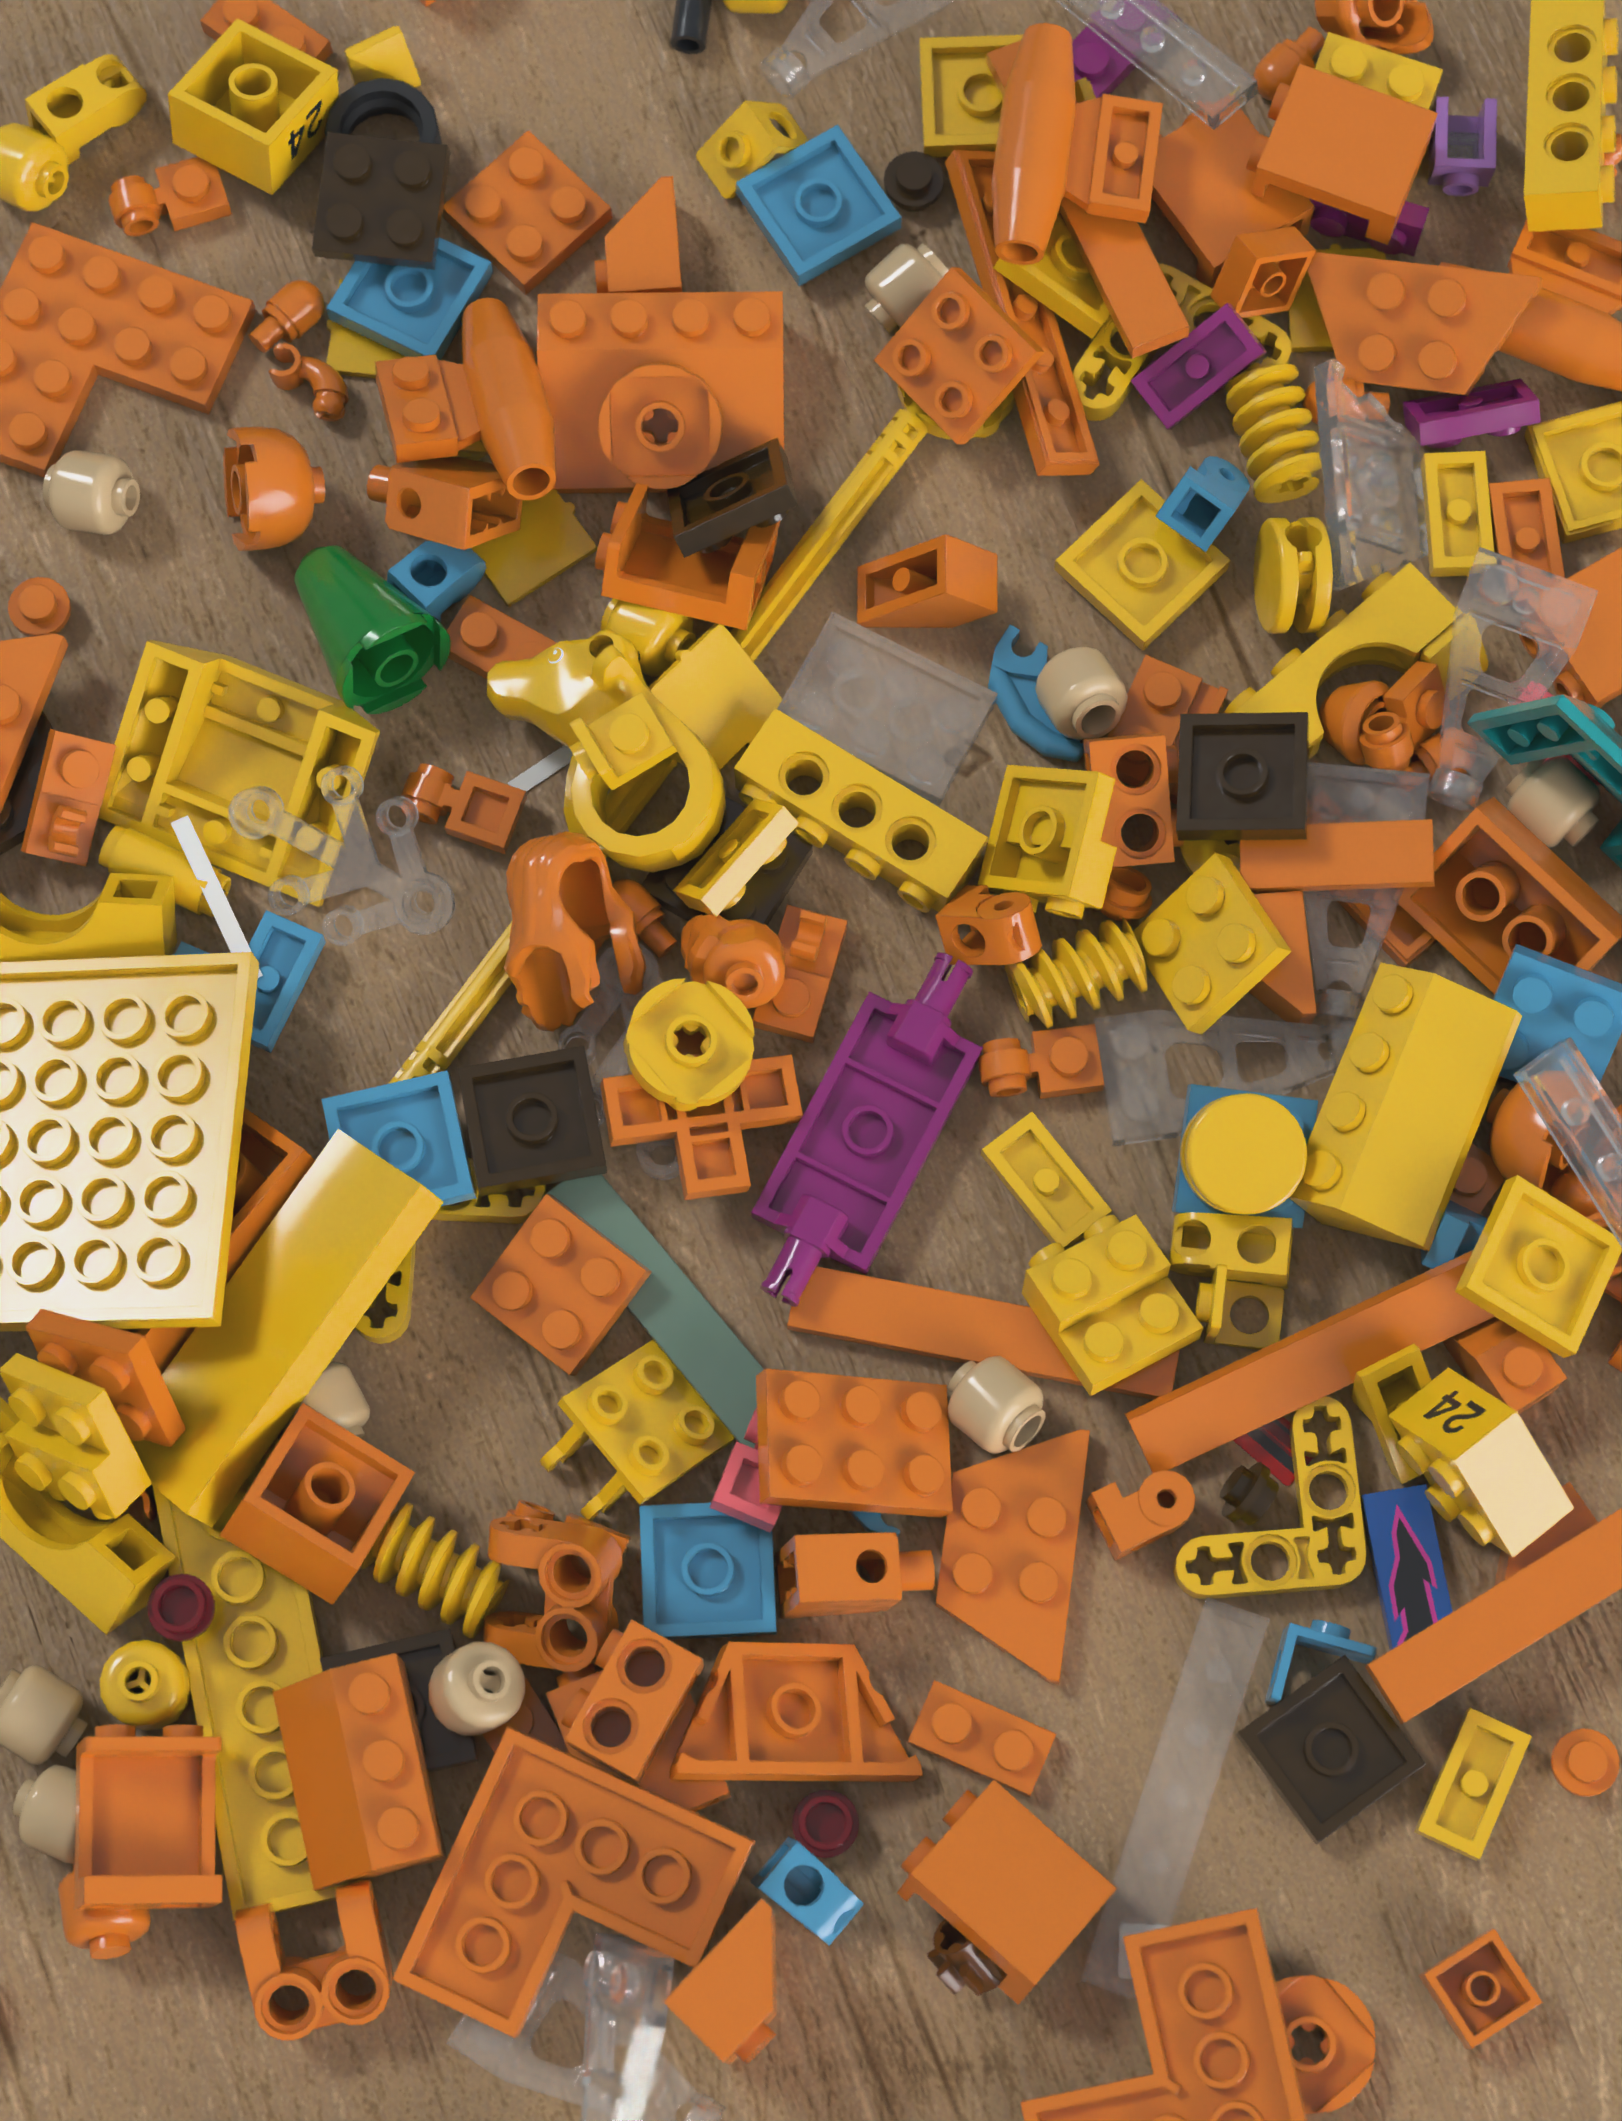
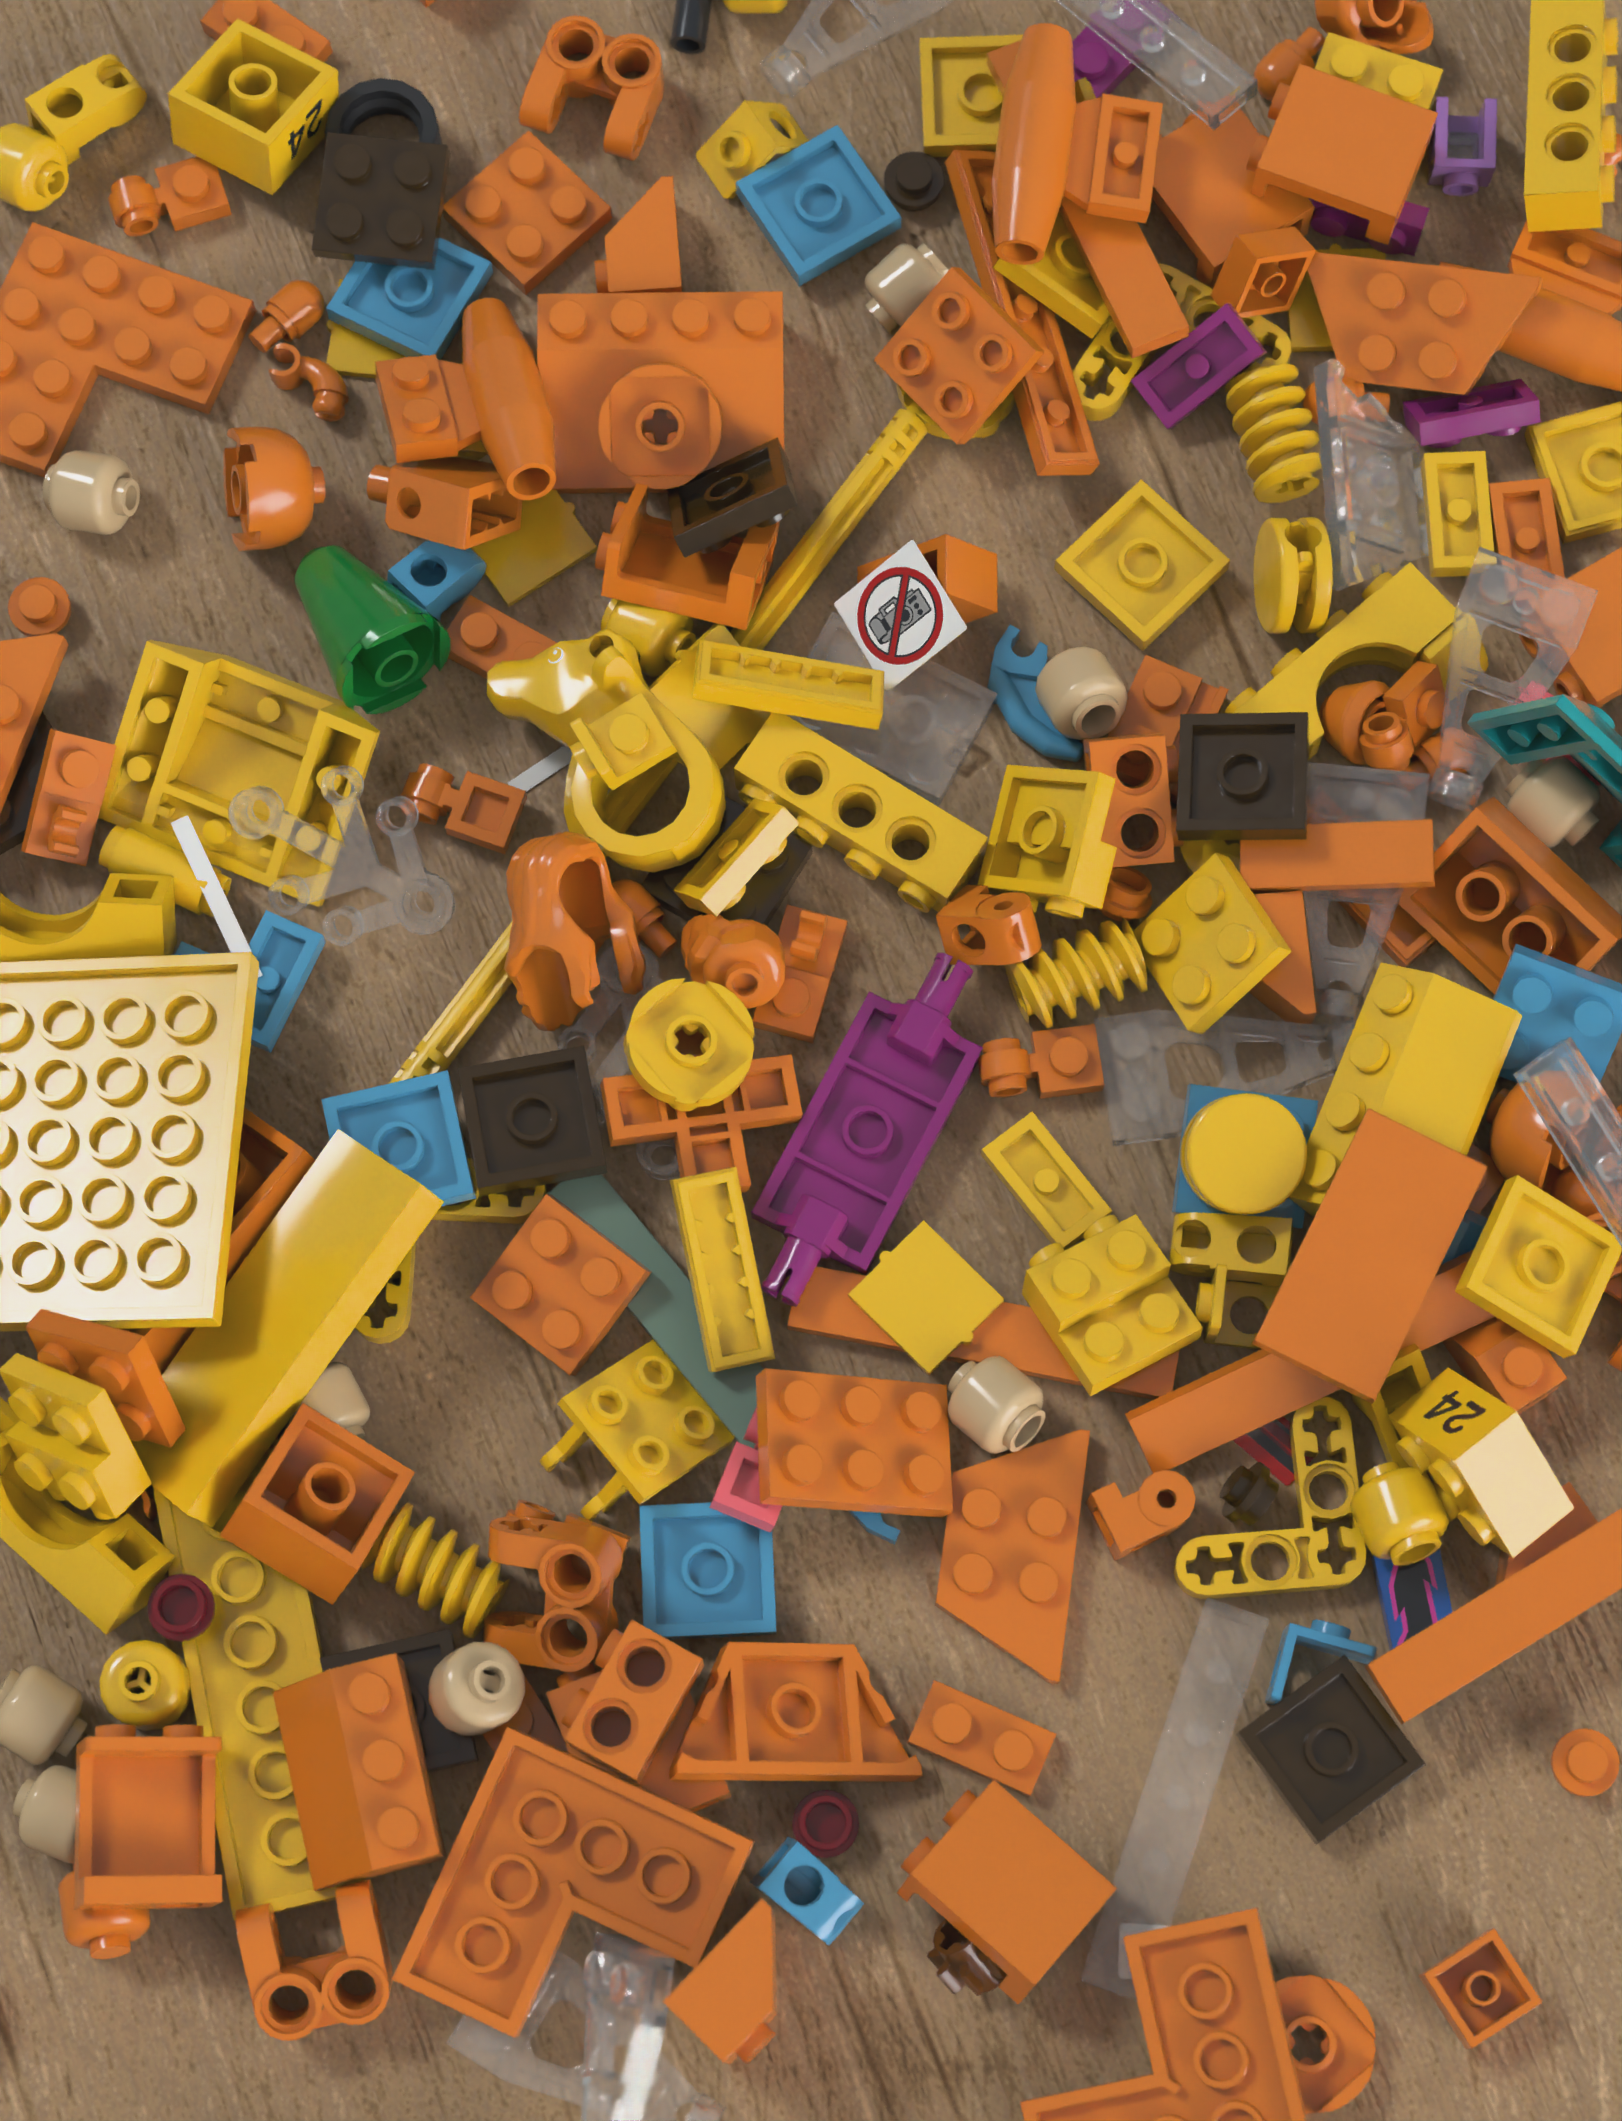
yellow slope [344,25,421,88] -> none
orange torso [775,1532,935,1619] -> none
dark azure leg [1155,456,1250,552] -> none
yellow plate [1414,1707,1532,1861] -> none
none -> orange piece [519,15,665,161]
none -> yellow plate [670,1167,775,1373]
none -> yellow plate [692,640,885,730]
none -> sticker [834,540,967,691]
none -> yellow piece [848,1220,1004,1376]
none -> orange tile [1252,1108,1488,1403]
none -> yellow head [1350,1462,1449,1566]

